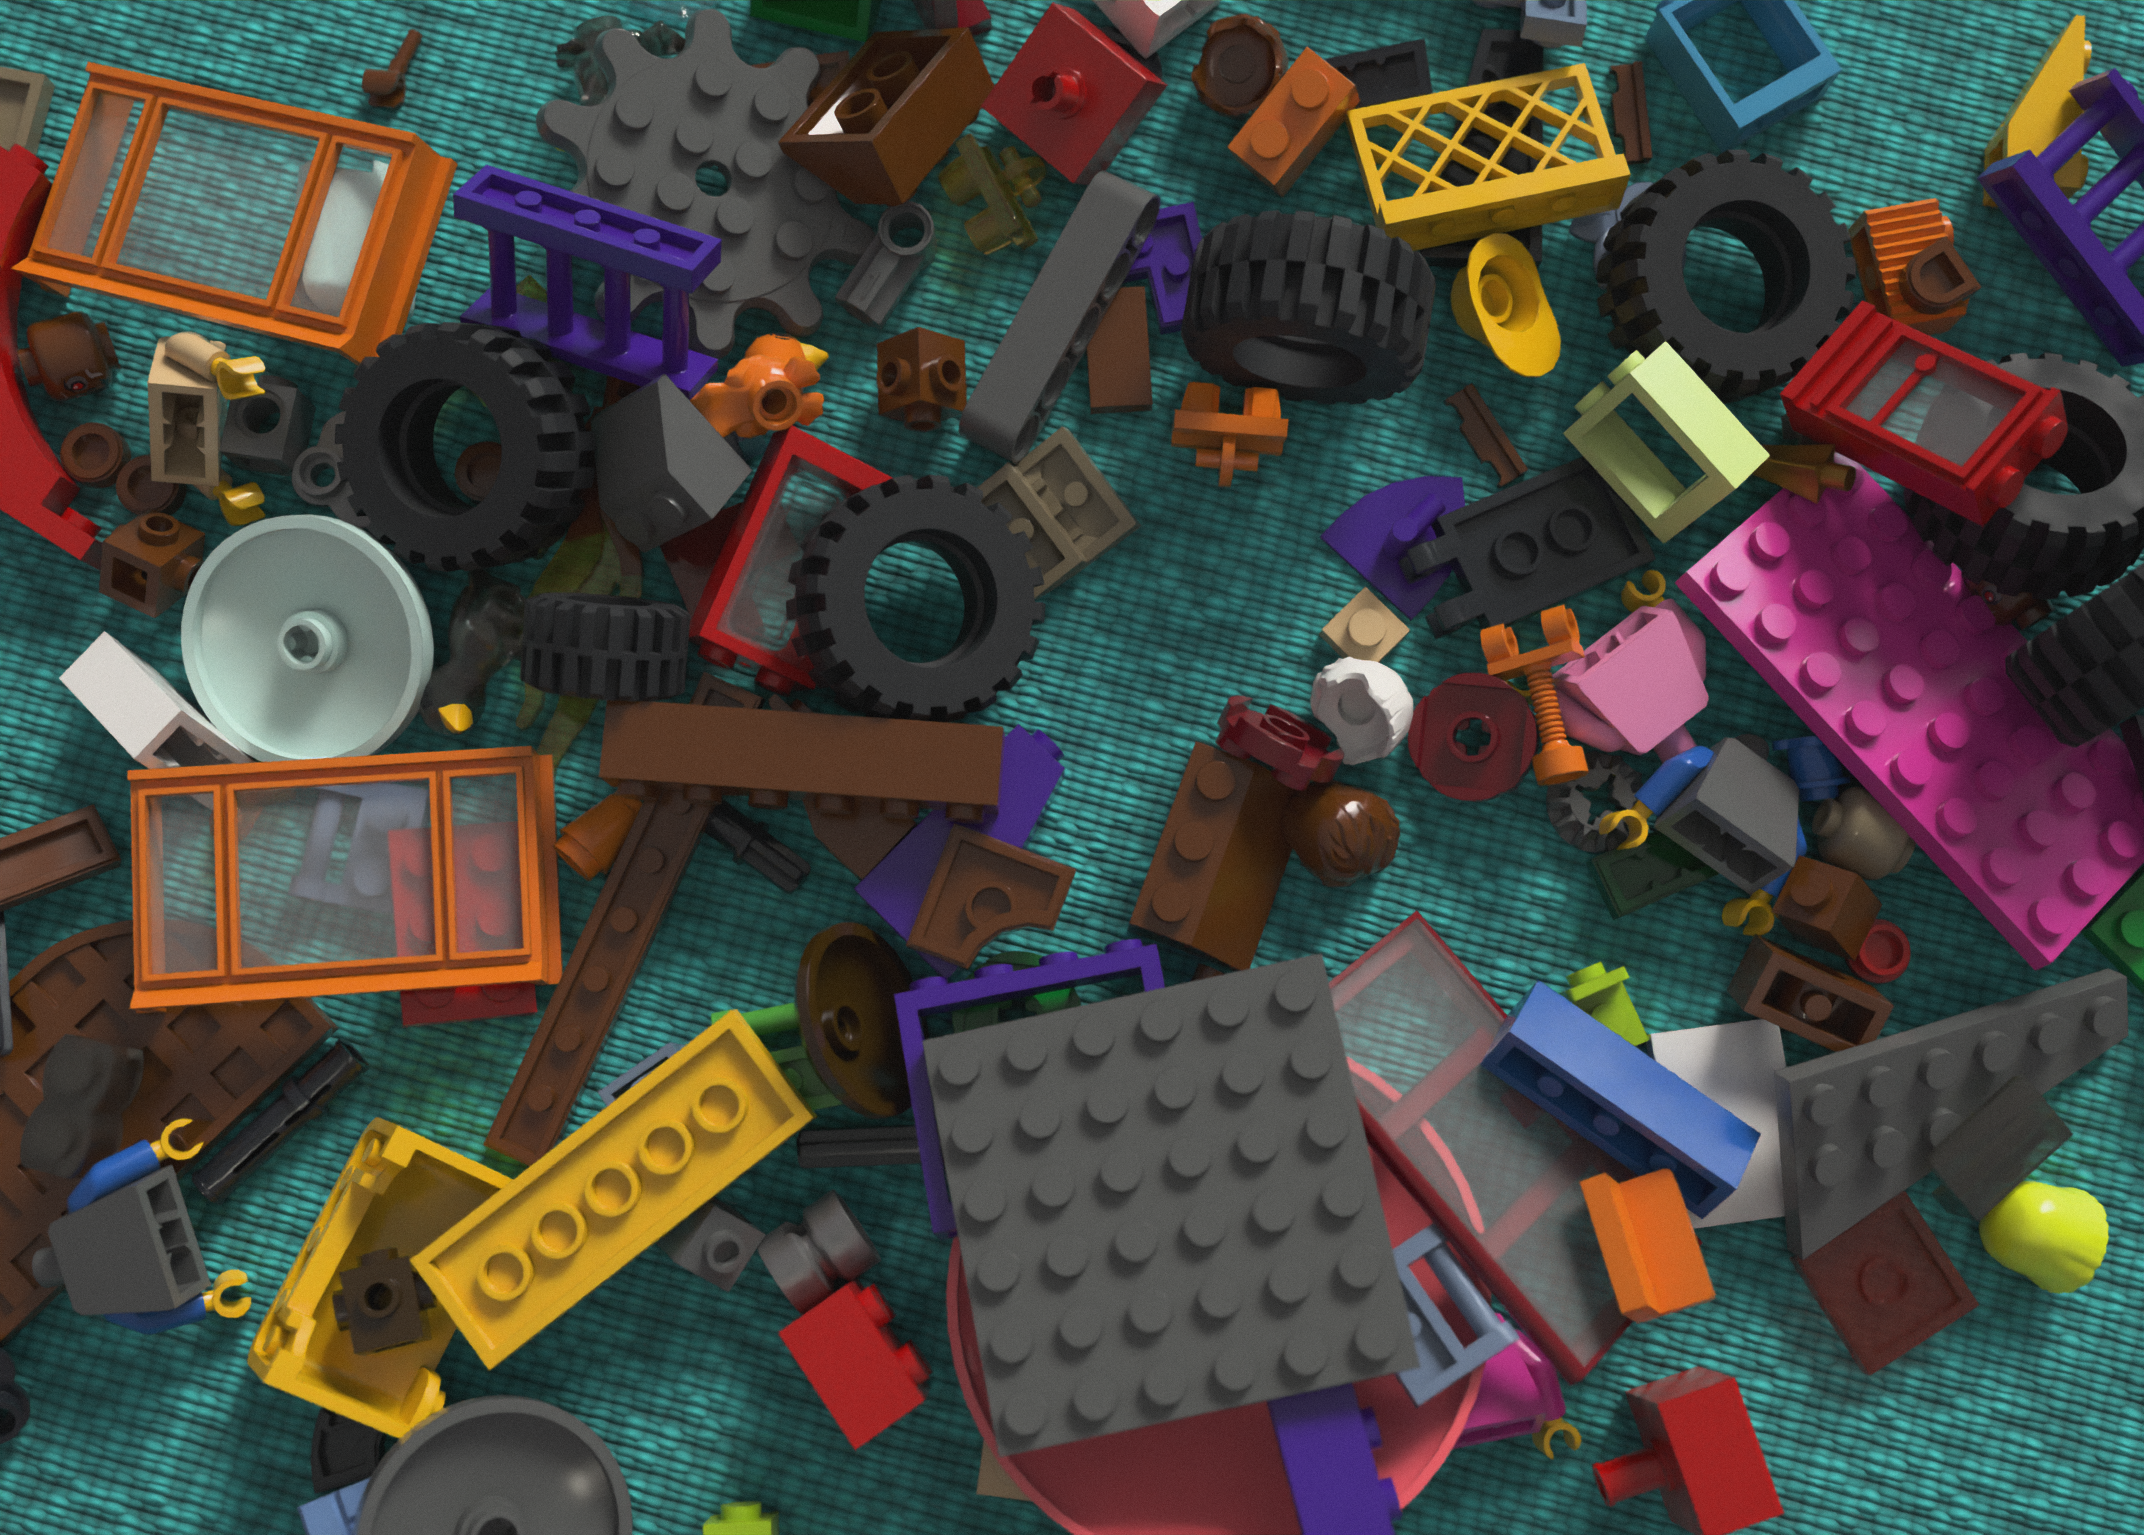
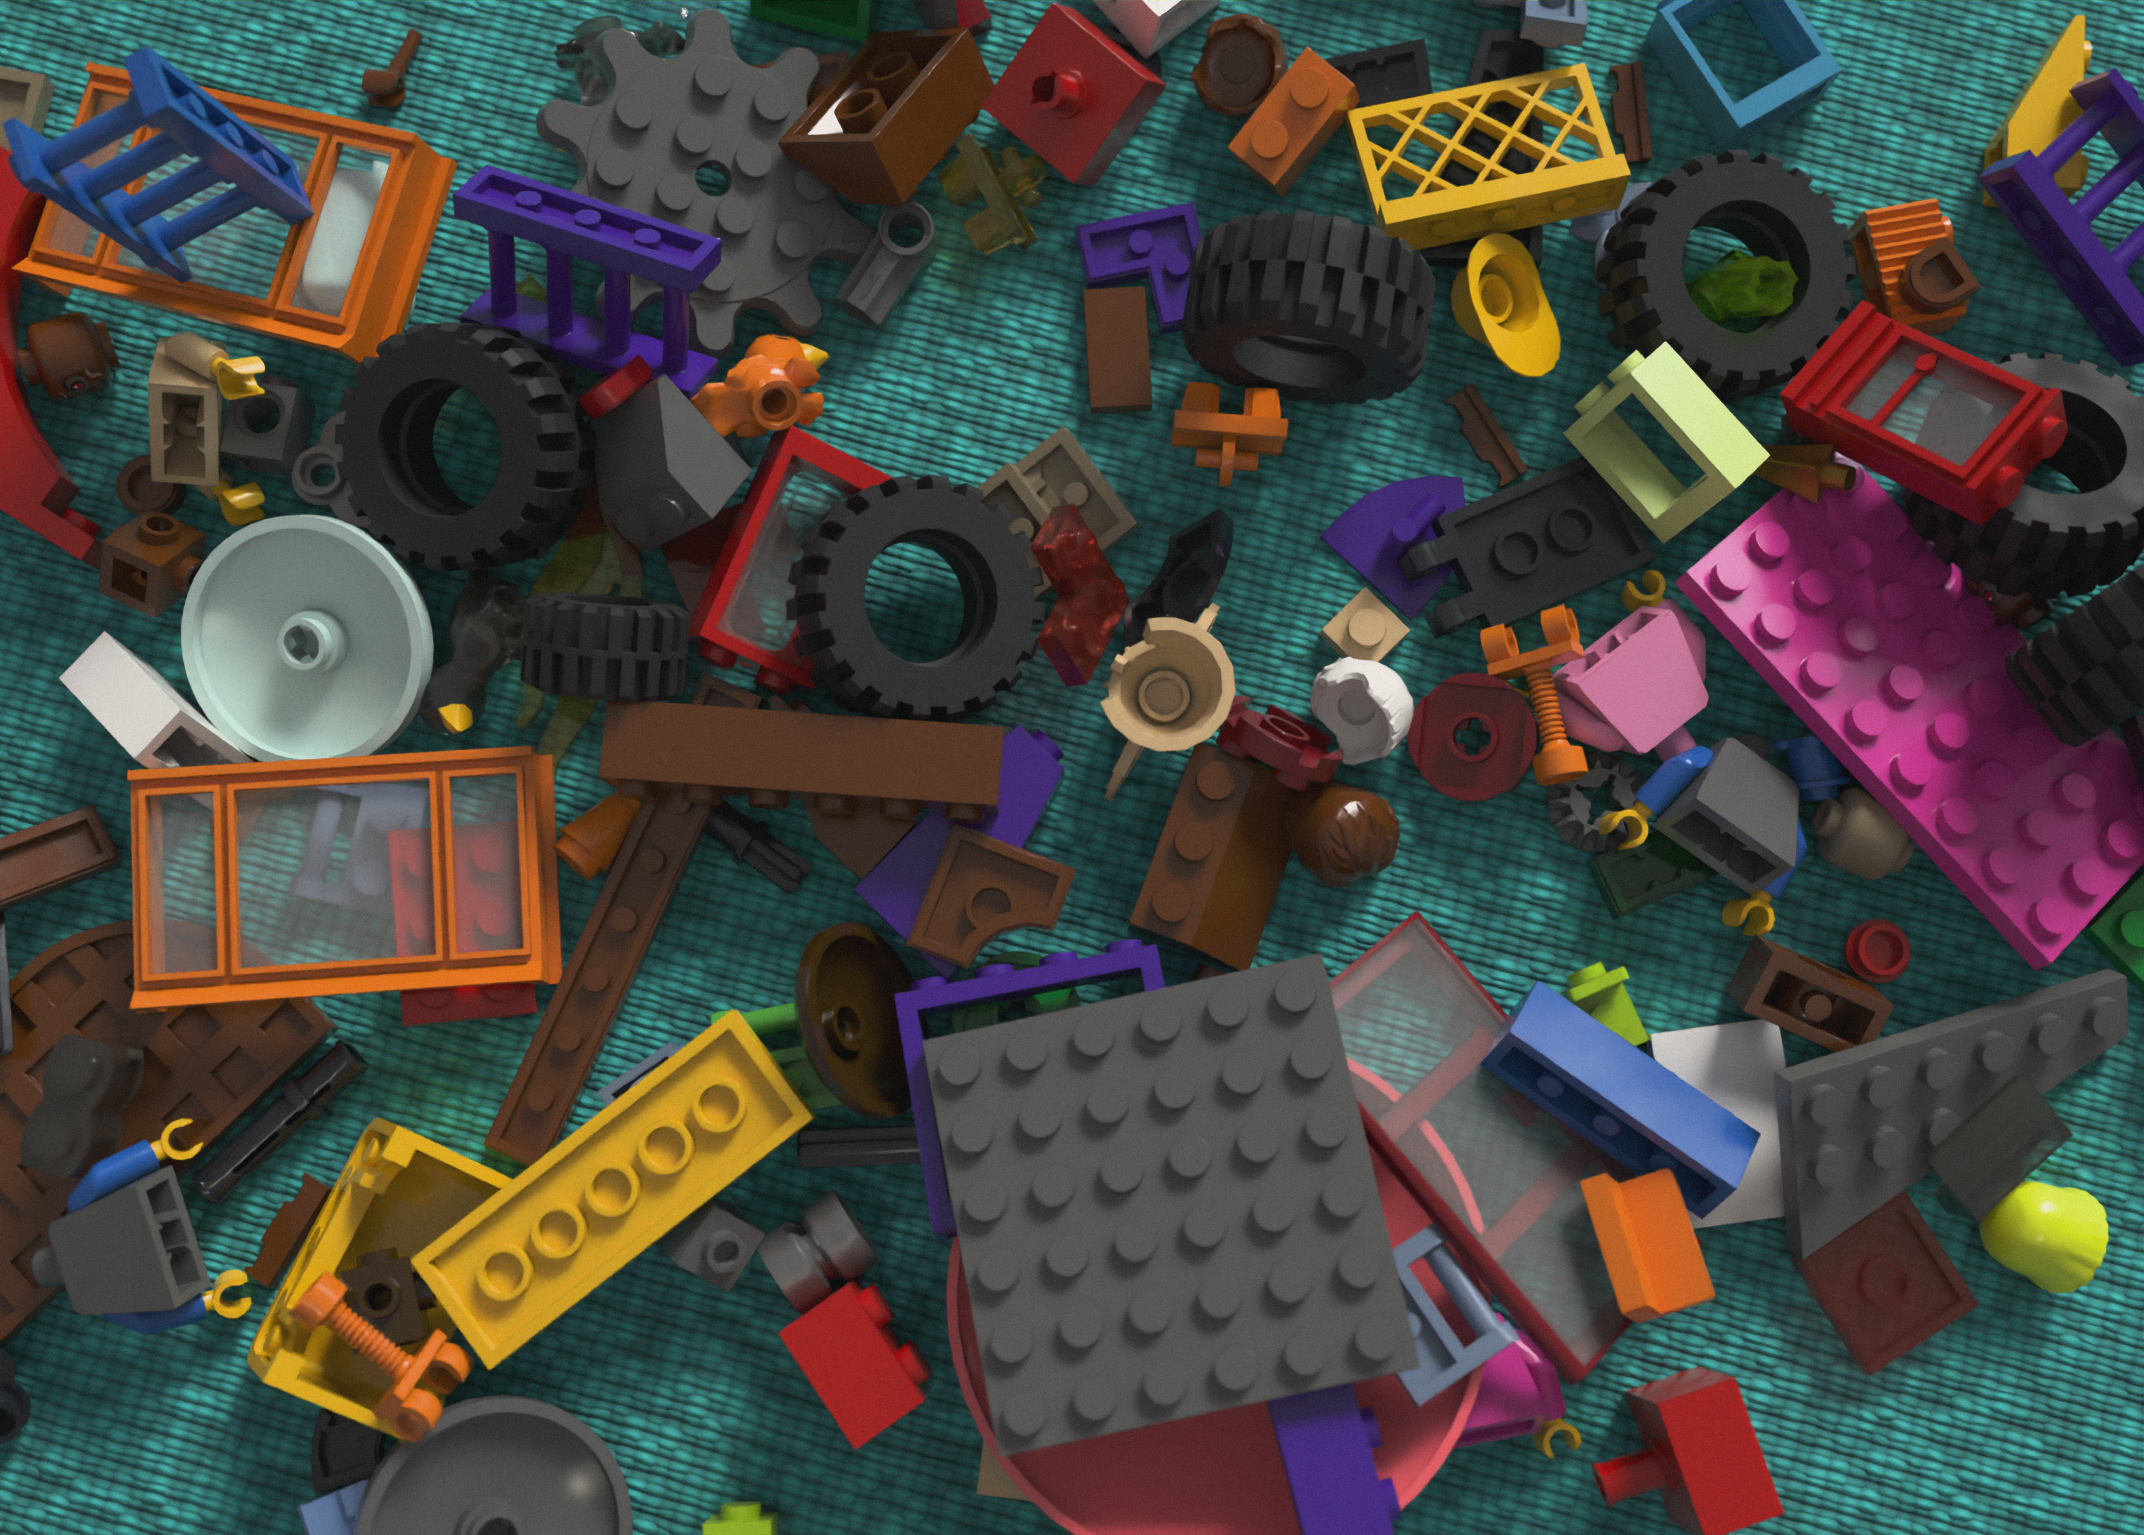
reddish brown tile [60,422,131,488] -> none
reddish brown tile [455,441,502,505] -> none
reddish brown brick [876,327,967,432] -> none
dark grey beam [958,170,1161,463] -> none
reddish brown brick [1771,855,1882,961] -> none
none -> blue fence [2,46,314,283]
none -> reddish brown piece [243,1172,333,1288]
none -> orange bar [287,1270,474,1442]
none -> red tile [577,354,653,419]
none -> clear red plate [1031,503,1130,687]
none -> tan helmet [1100,603,1235,802]
none -> black tile [1123,508,1234,647]
none -> clear neon green piece [1685,249,1798,327]

